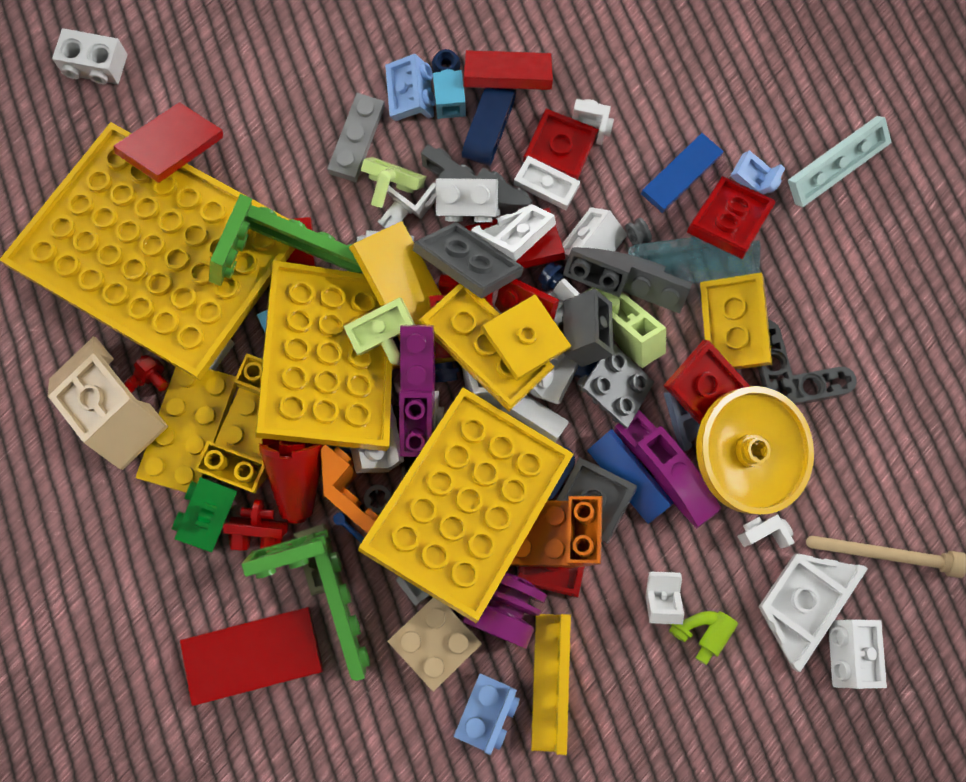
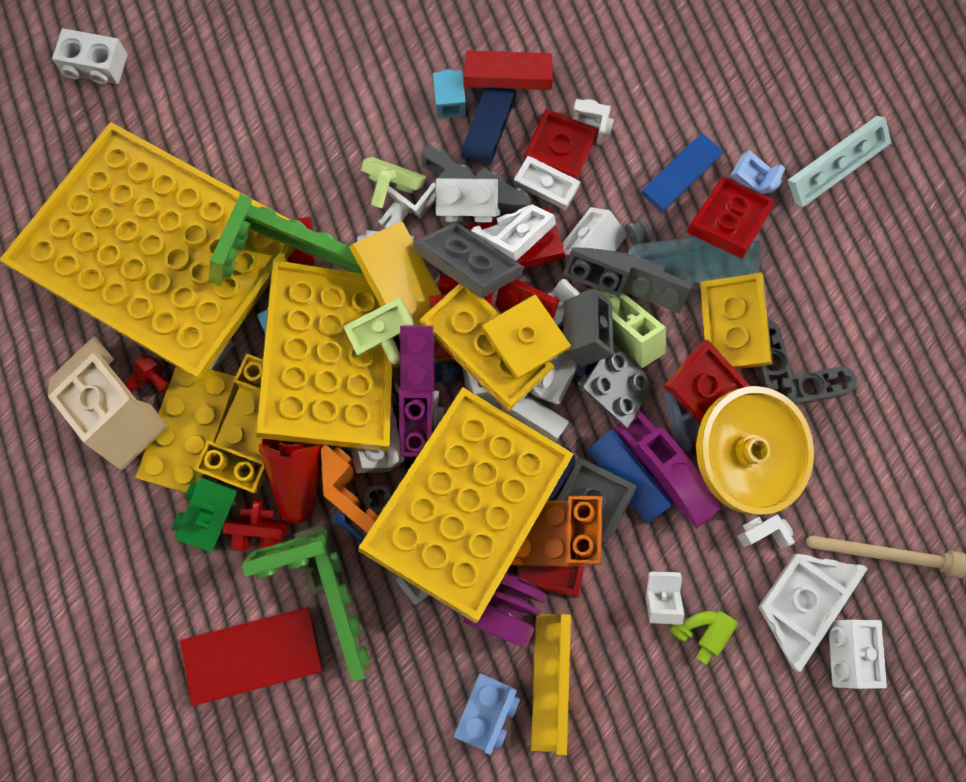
tile [113,102,223,183] -> none
light grey plate [327,93,385,182] -> none
light blue bracket [385,54,435,121] -> none
tan brick [387,597,482,692] -> none
dark blue plate [432,49,461,73] -> none
dark blue plate [538,262,566,291] -> none

